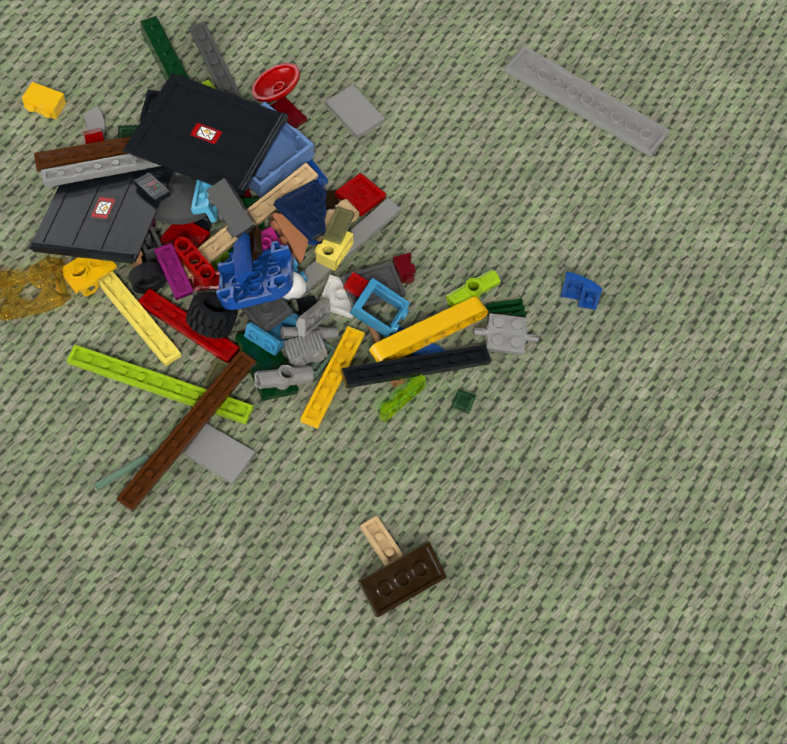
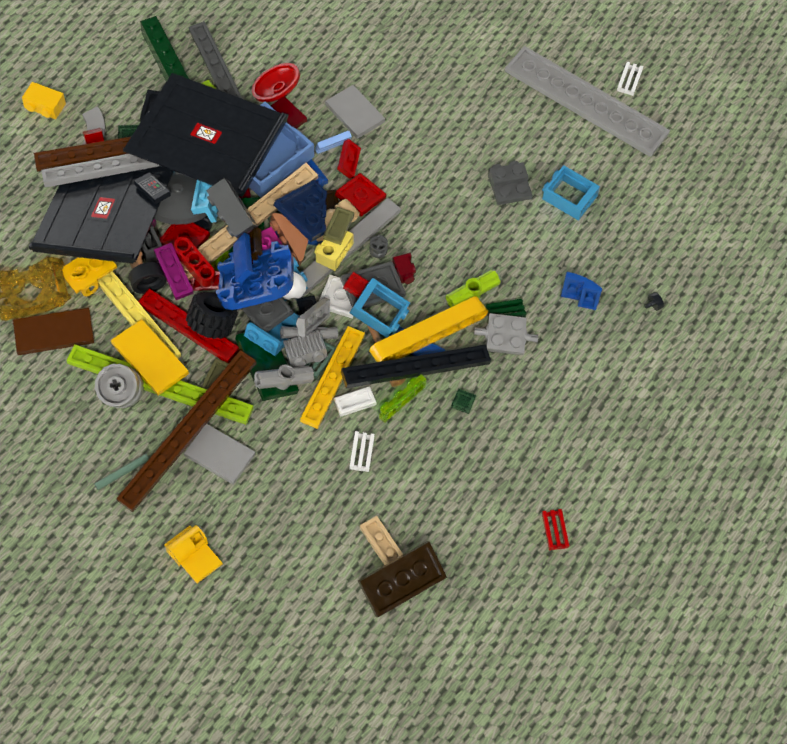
none -> reddish brown tile [13,308,94,355]
none -> light grey wheel [95,364,144,408]
none -> yellow tile [111,319,189,396]
none -> yellow piece [164,525,223,584]
none -> light blue tile [315,131,352,154]
none -> white tile [333,386,376,417]
none -> red plate [337,139,361,179]
none -> white tile [350,431,375,472]
none -> dark grey wheel [369,235,388,258]
none -> dark grey plate [488,161,533,205]
none -> dark azure window [542,165,600,221]
none -> red tile [542,509,569,550]
none -> white tile [617,62,643,96]
none -> black tile [644,292,664,311]

